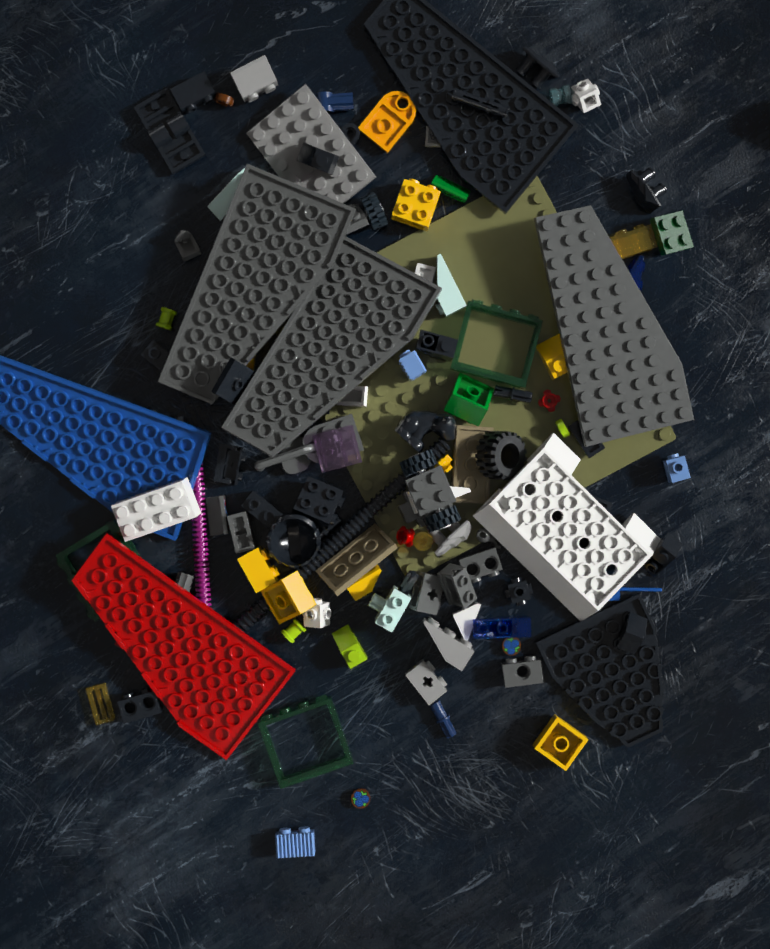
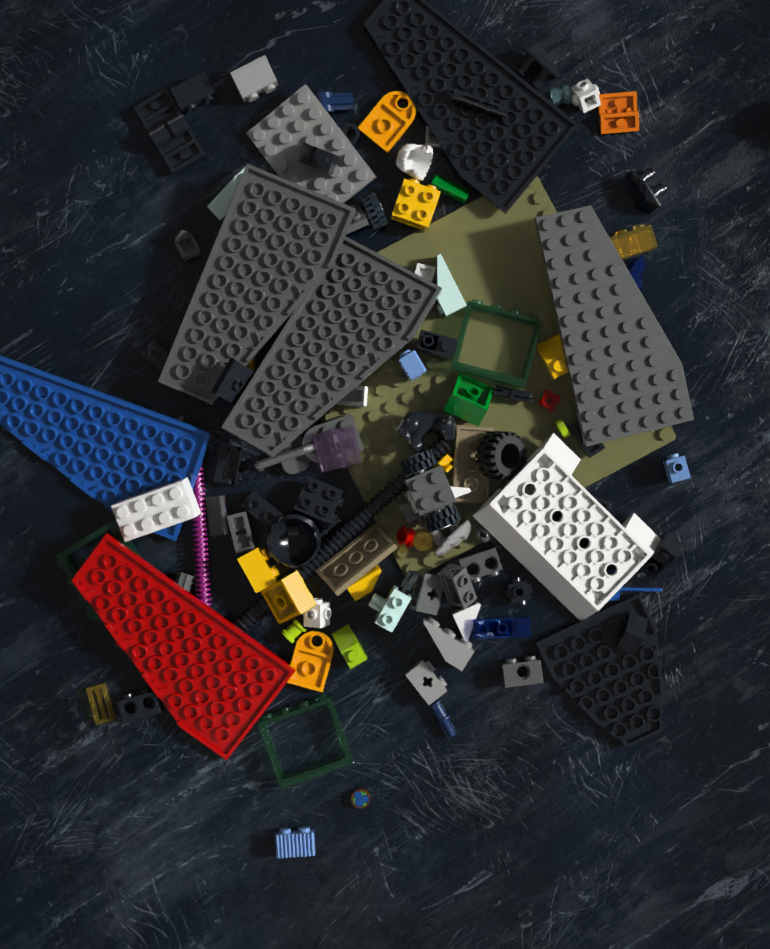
lime bush [156,307,177,331] -> none
reddish brown tile [214,93,235,107] -> none
tile [502,636,521,656] -> none
yellow brick [533,714,588,771] -> none
plate [650,211,694,256] -> none
none -> light orange plate [287,630,334,693]
none -> white hair [396,144,433,181]
none -> orange slope [598,91,639,134]

